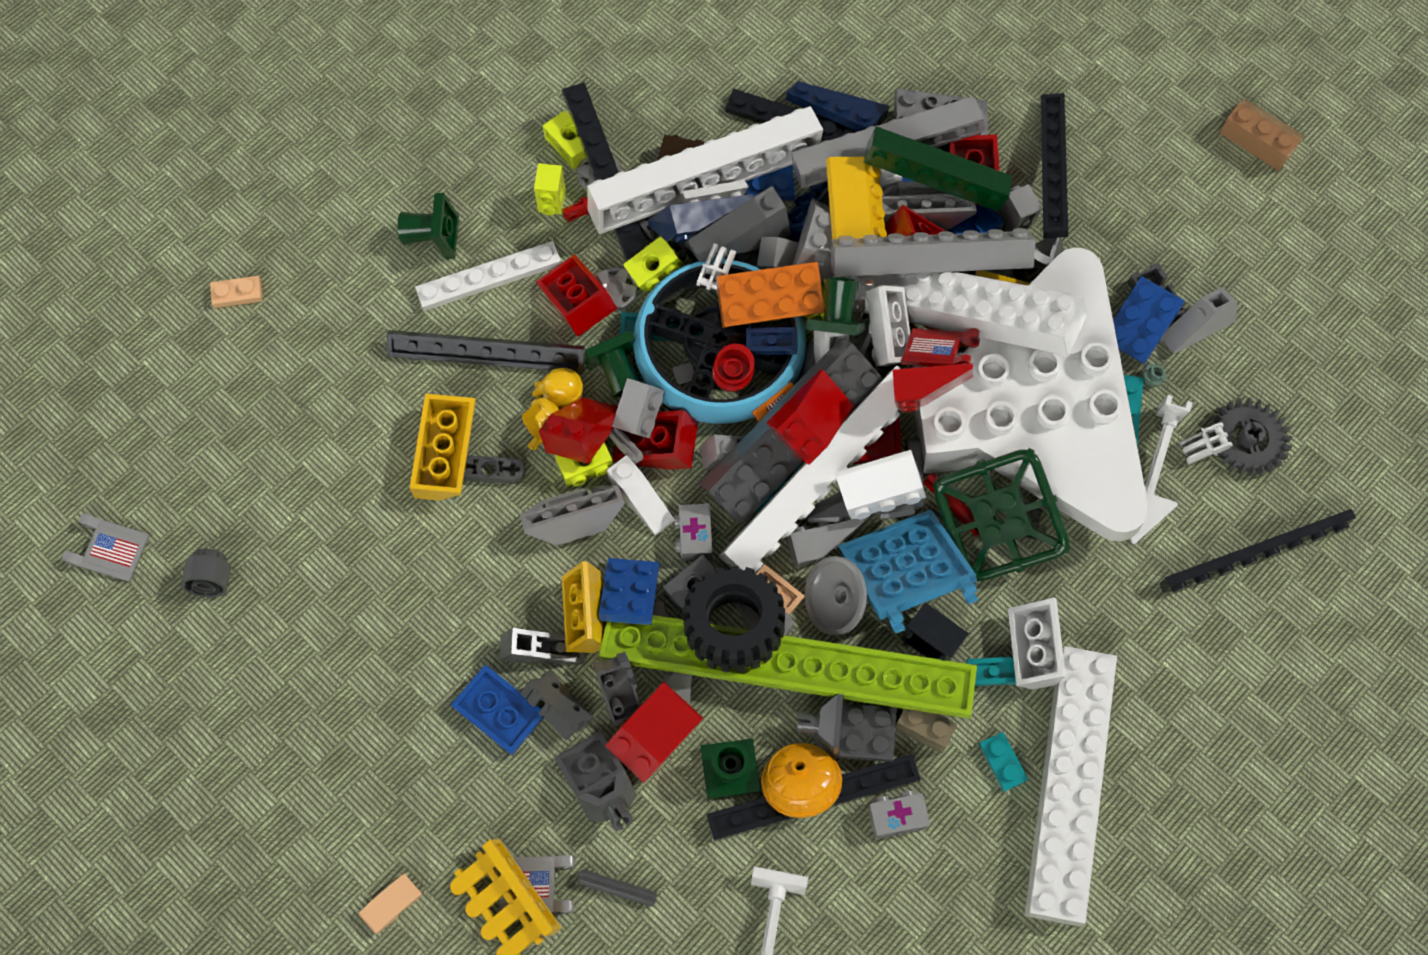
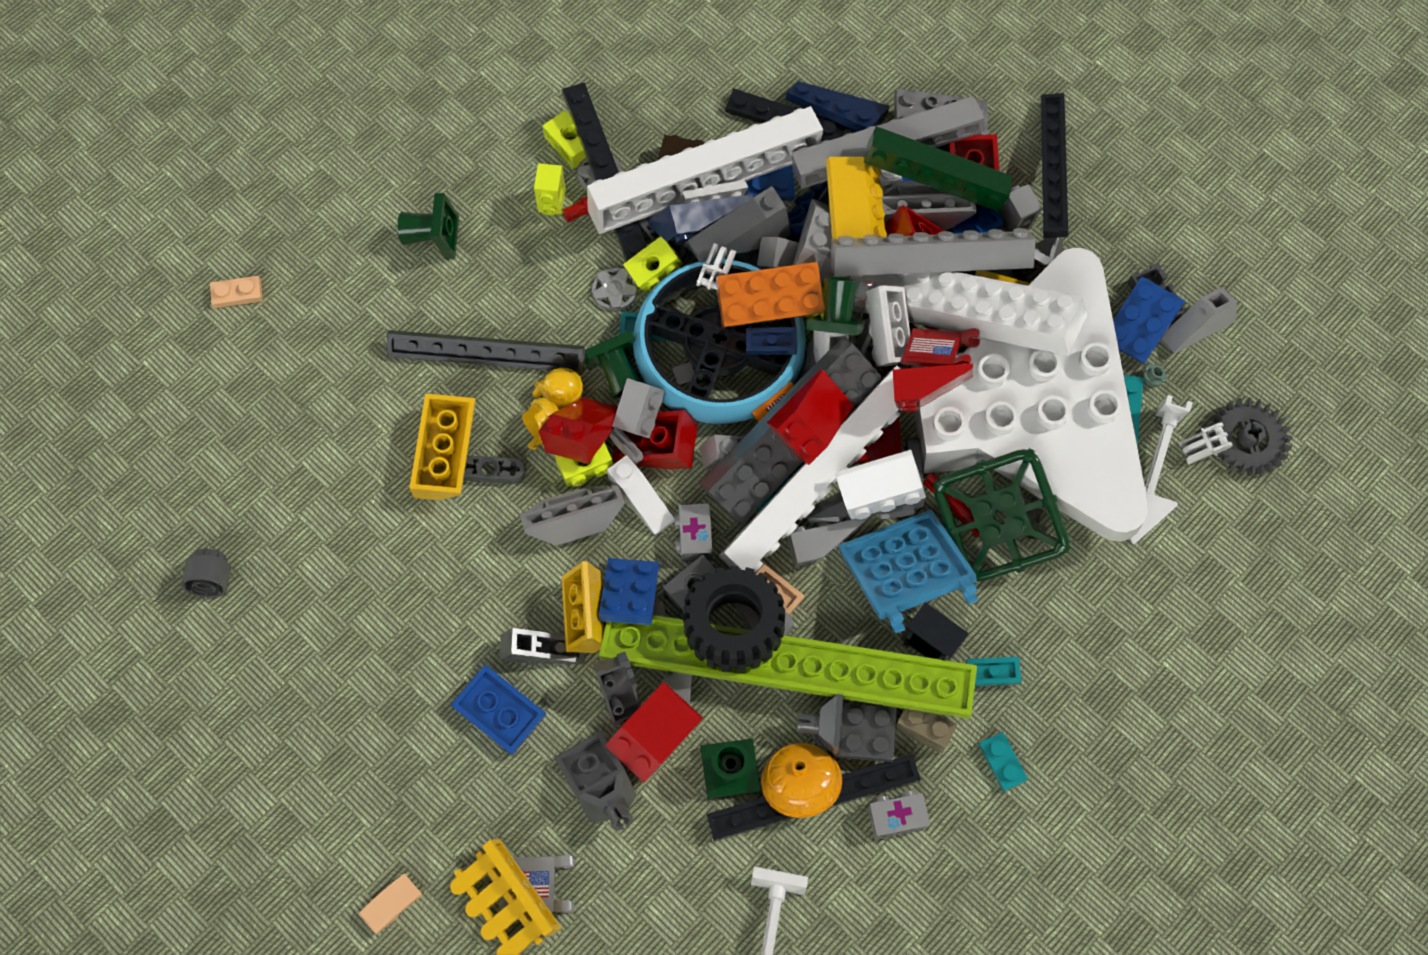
light grey flag [62,513,150,582] -> none
white plate [415,241,561,311] -> none
dark grey piece [520,670,594,740] -> none
red slope [536,254,618,337] -> none
dark grey axle [577,870,657,907] -> none
red piece [712,344,754,392] -> none
light grey dish [805,556,867,635] -> none
white slope [1008,598,1066,690] -> none
white brick [1024,646,1117,927] -> none
black plate [1159,509,1356,594] -> none
medium nougat slope [1220,99,1305,171] -> none

